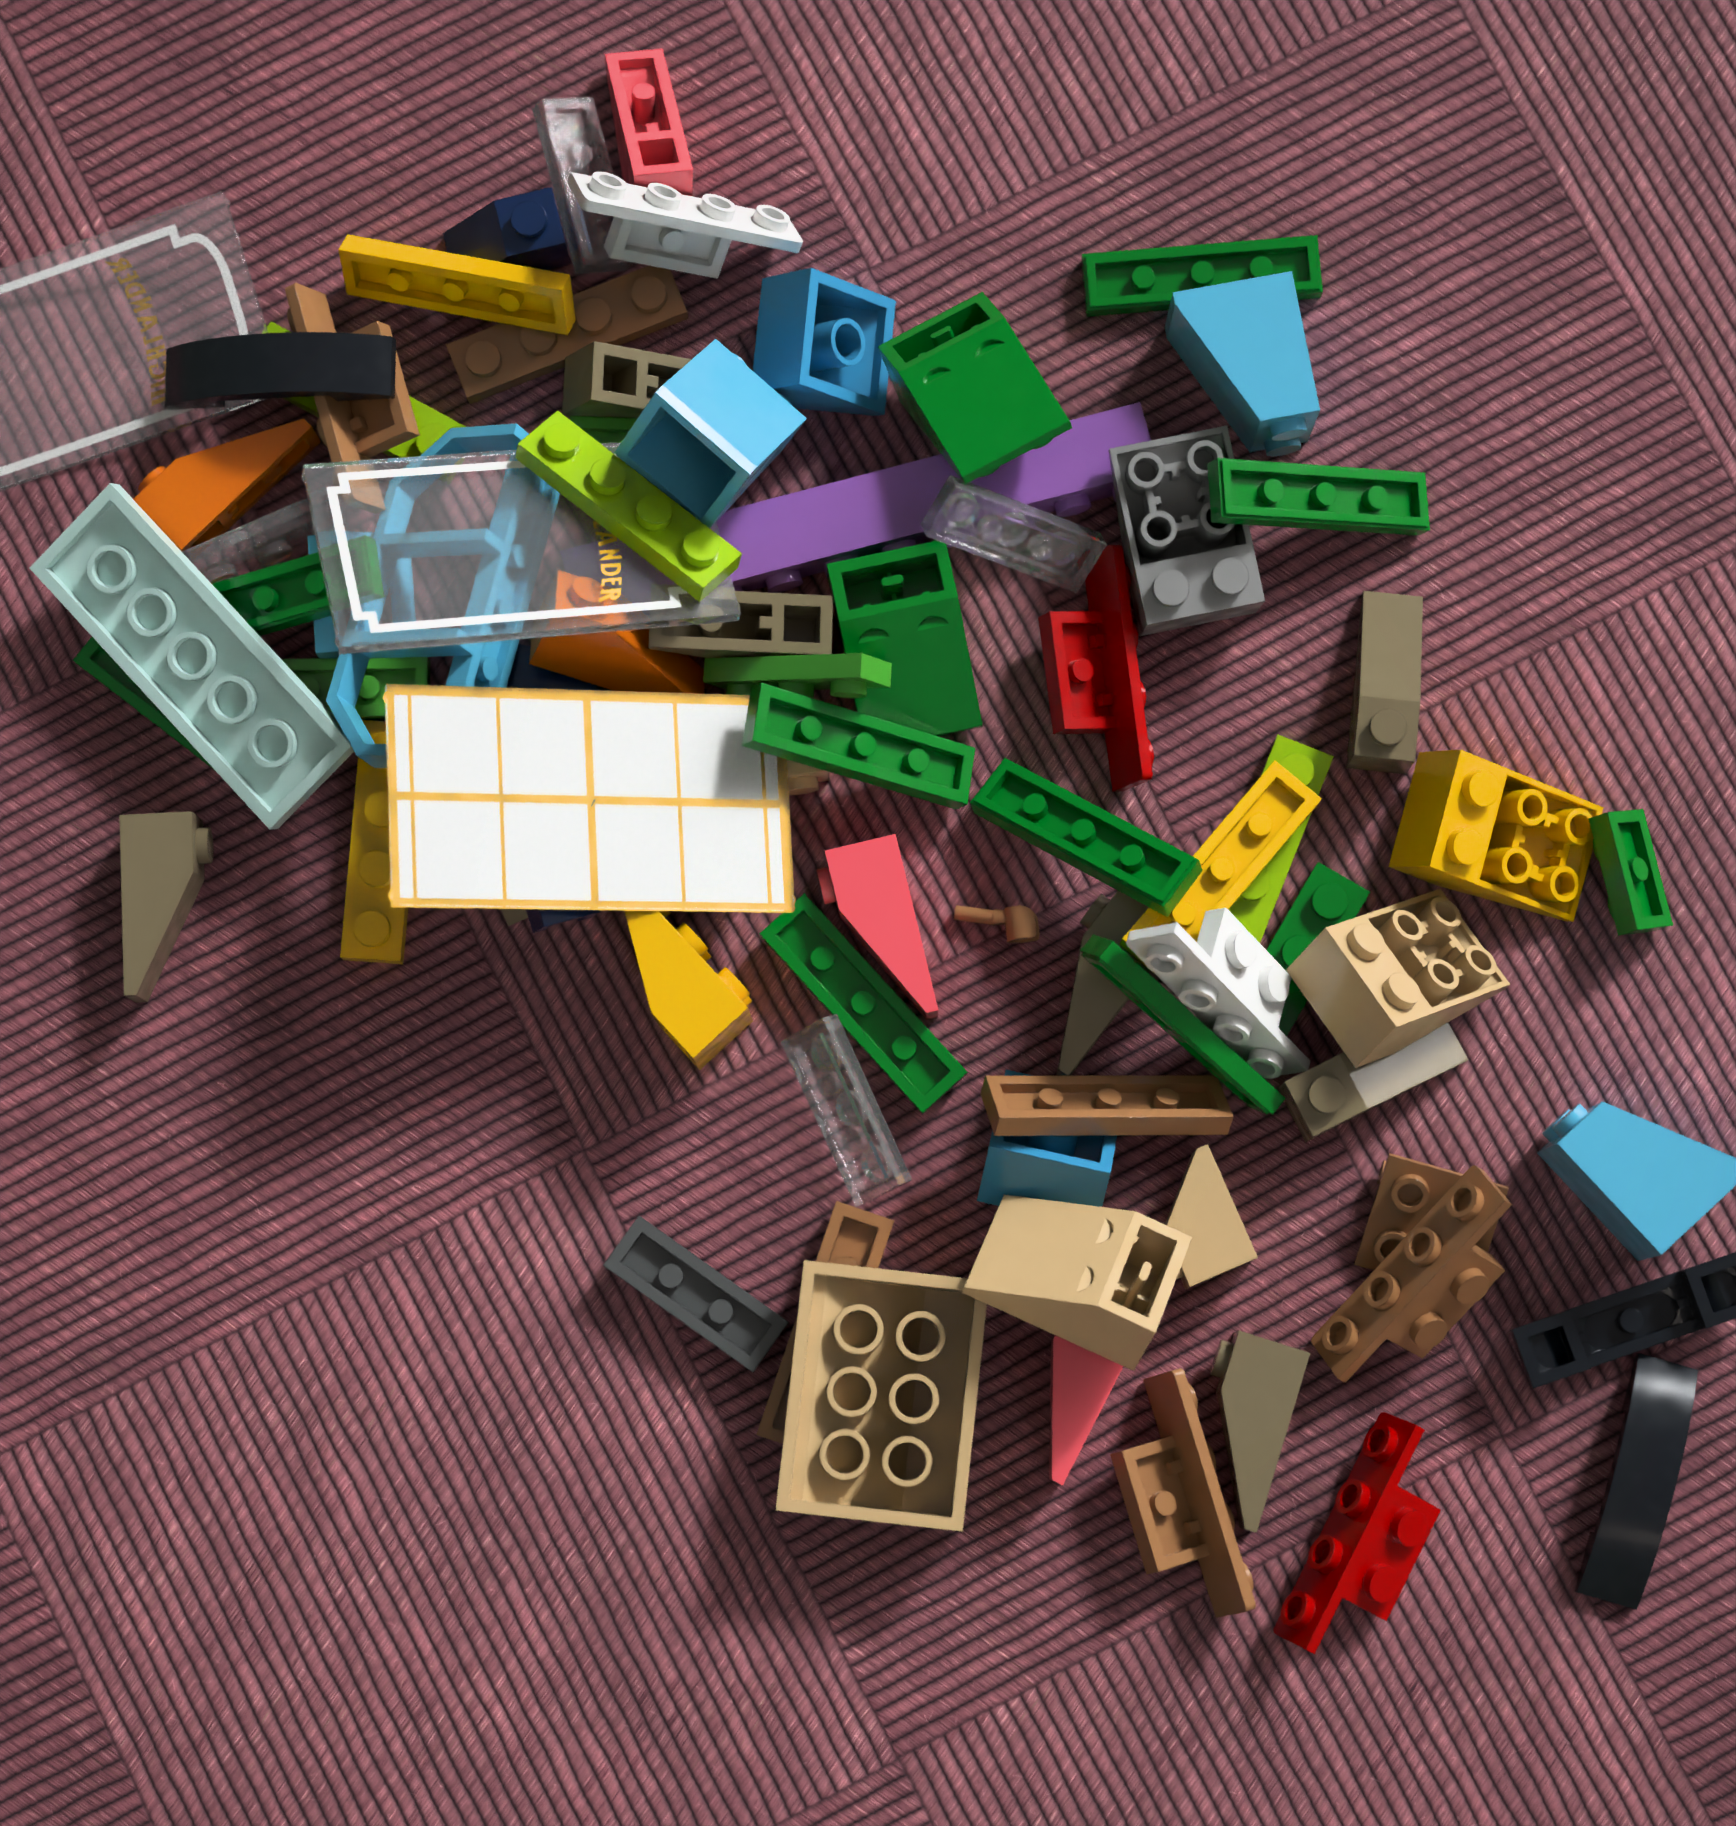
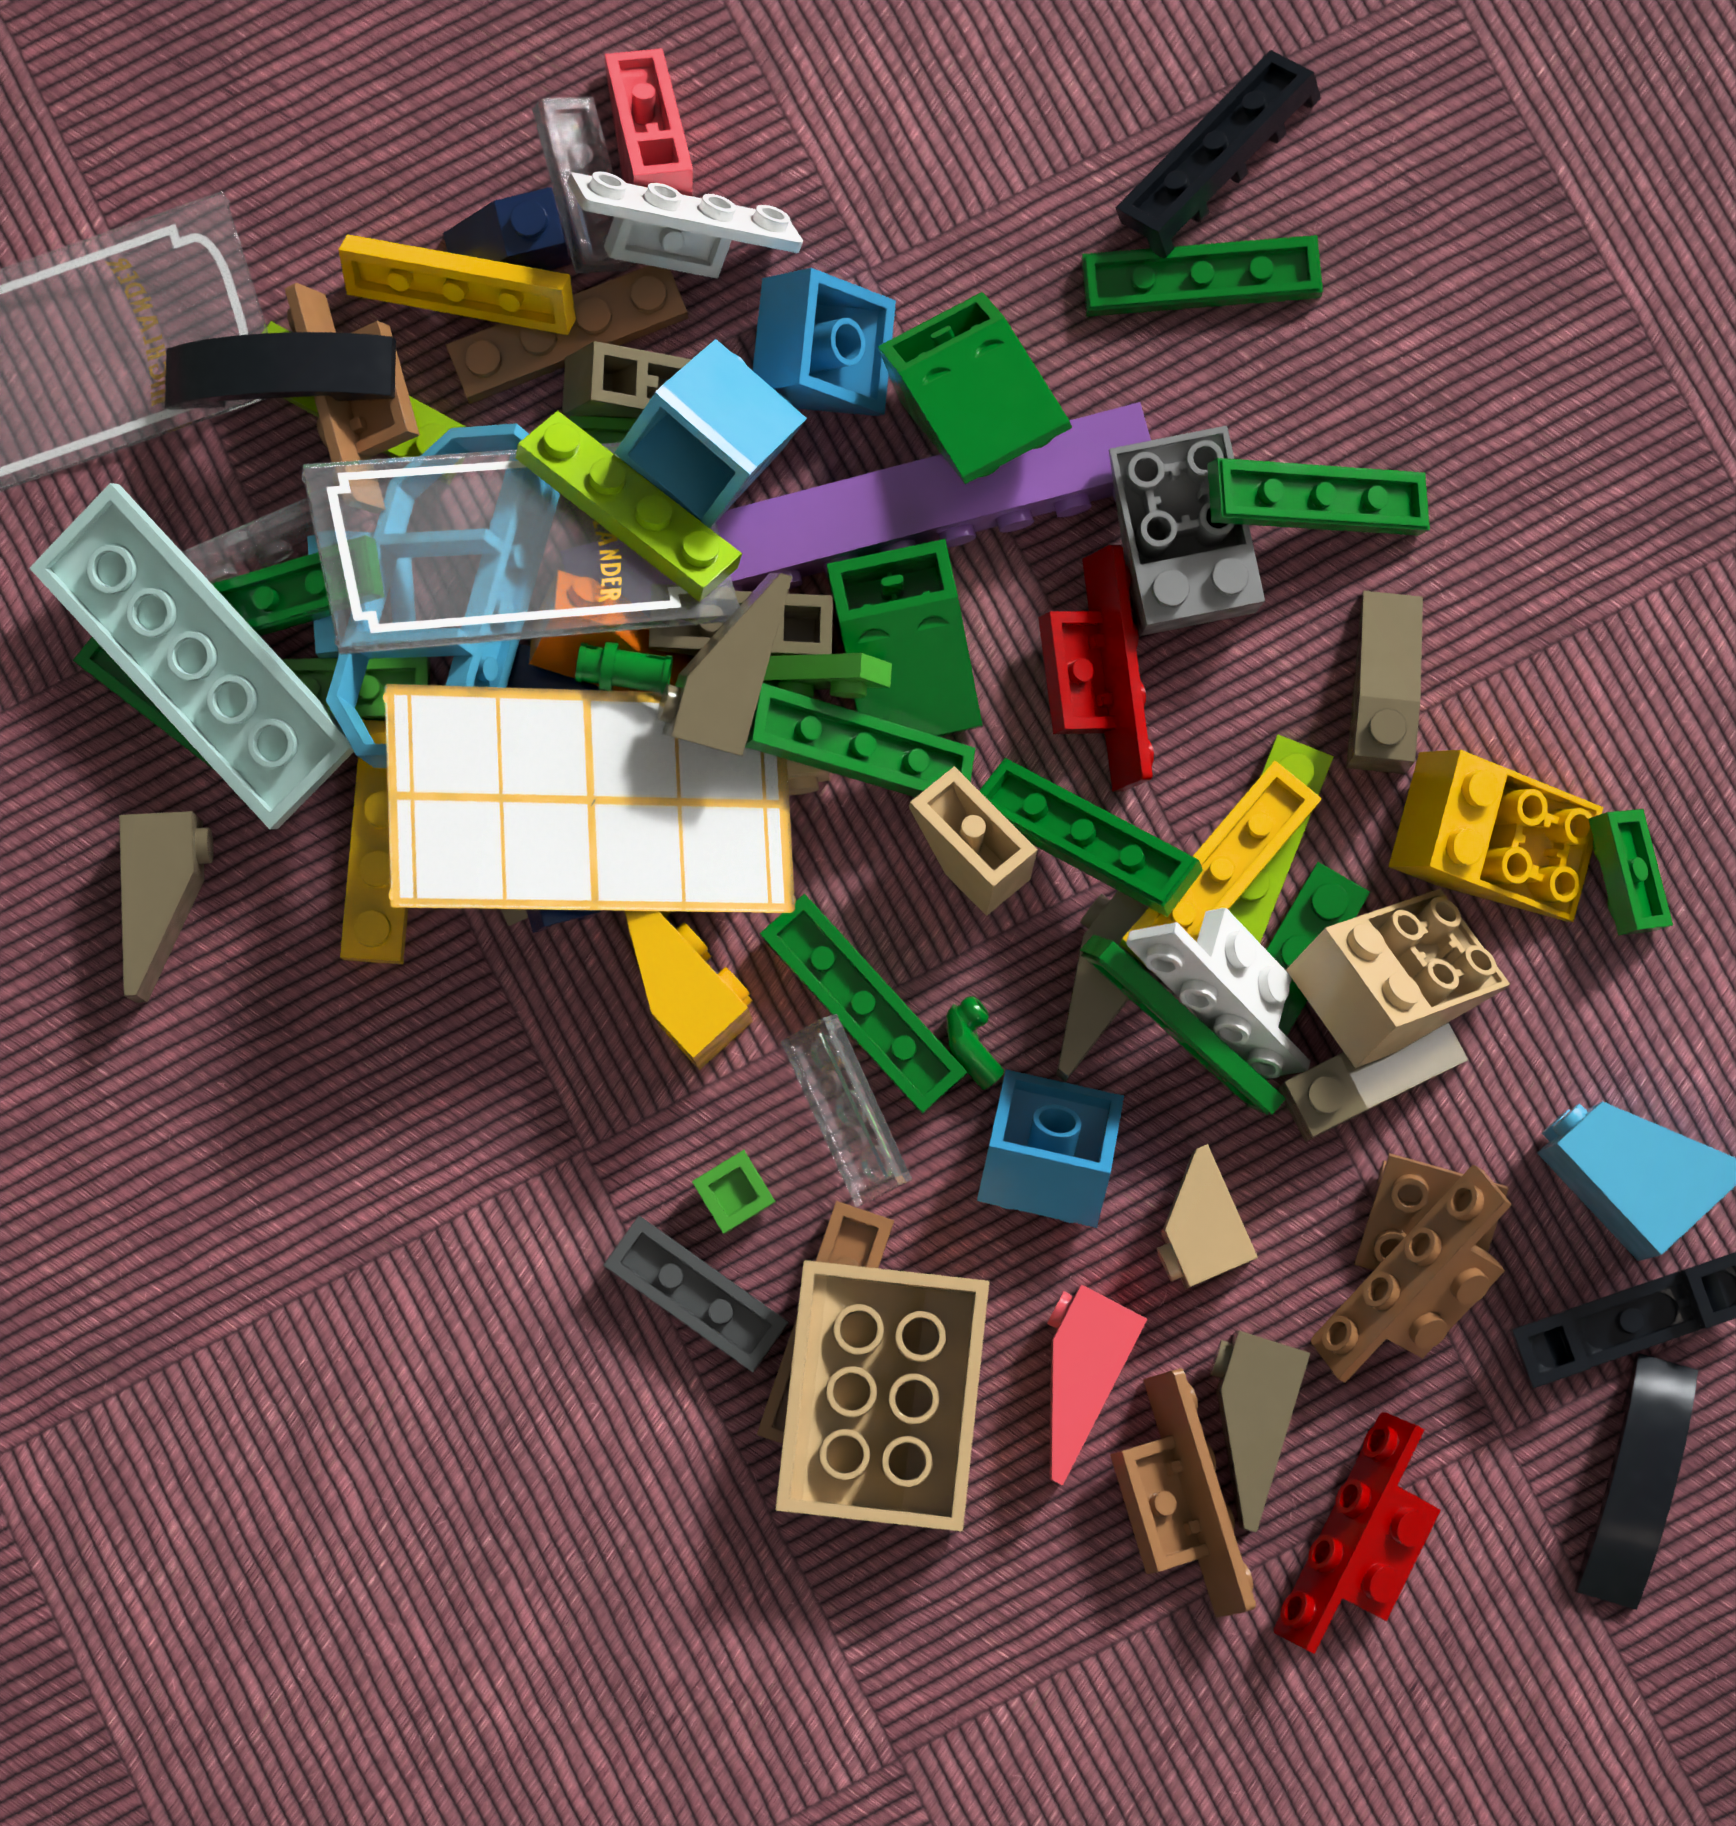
orange slope [133,418,321,563] -> none
coral slope [816,834,939,1020] -> none
clear plate [921,475,1107,593] -> none
medium nougat hand [954,905,1040,943] -> none
tan slope [962,1195,1192,1371] -> none
medium nougat plate [980,1075,1233,1136] -> none
medium azure slope [1165,271,1320,456] -> none
none -> green pin [575,641,673,695]
none -> dark tan slope [657,573,792,756]
none -> bright green plate [692,1150,776,1235]
none -> tan slope [909,766,1038,916]
none -> green arm [946,996,1005,1090]
none -> black hinge [1115,50,1321,259]

